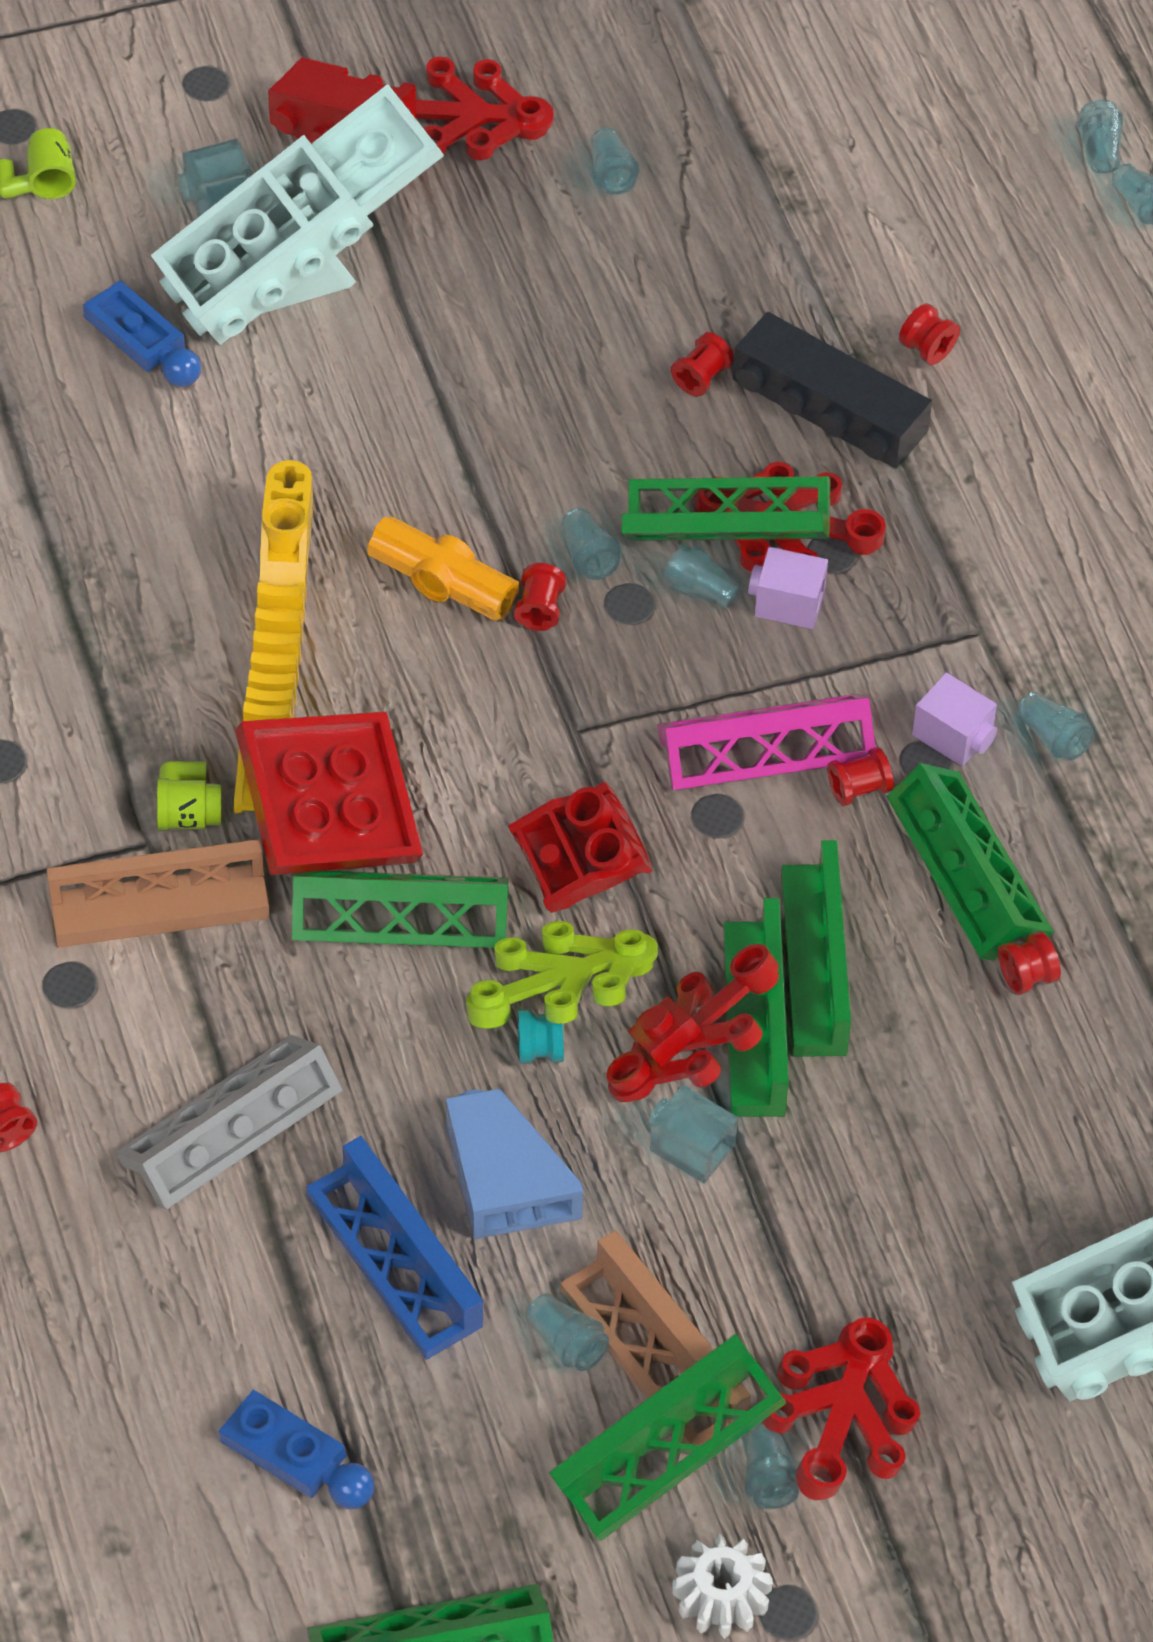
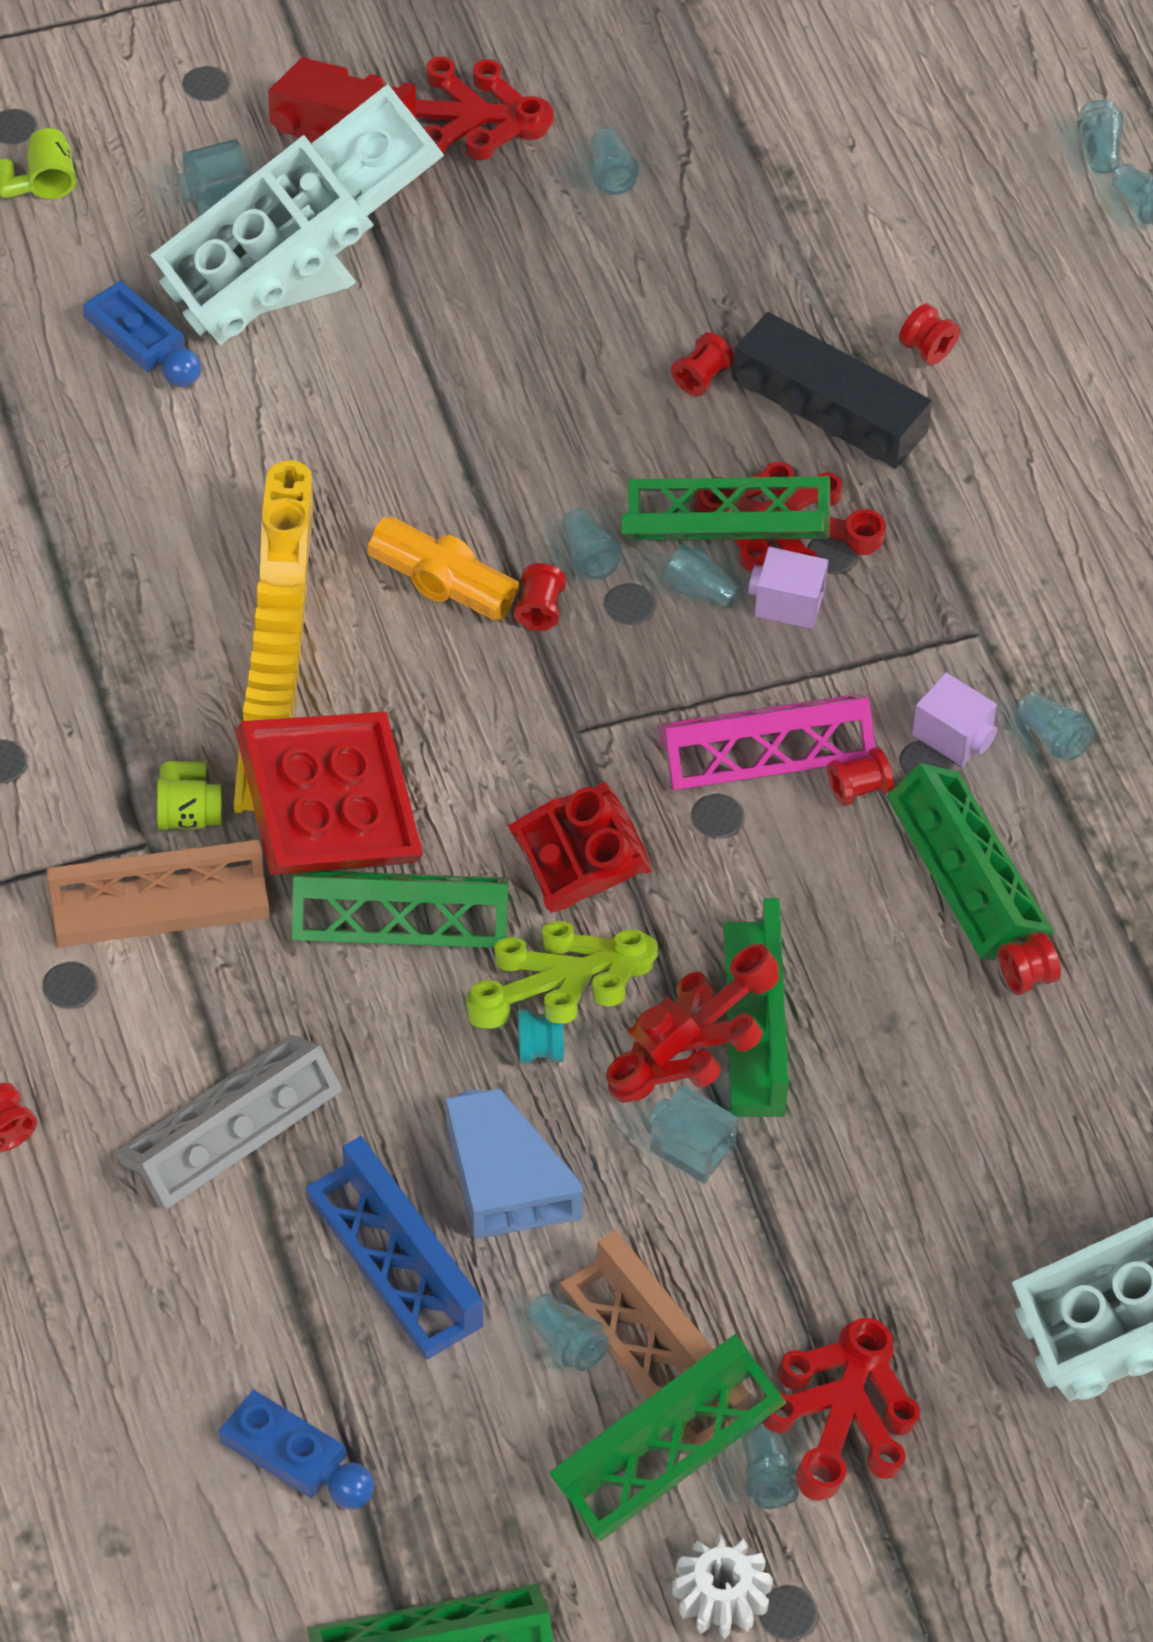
green fence [781,840,851,1057] -> none

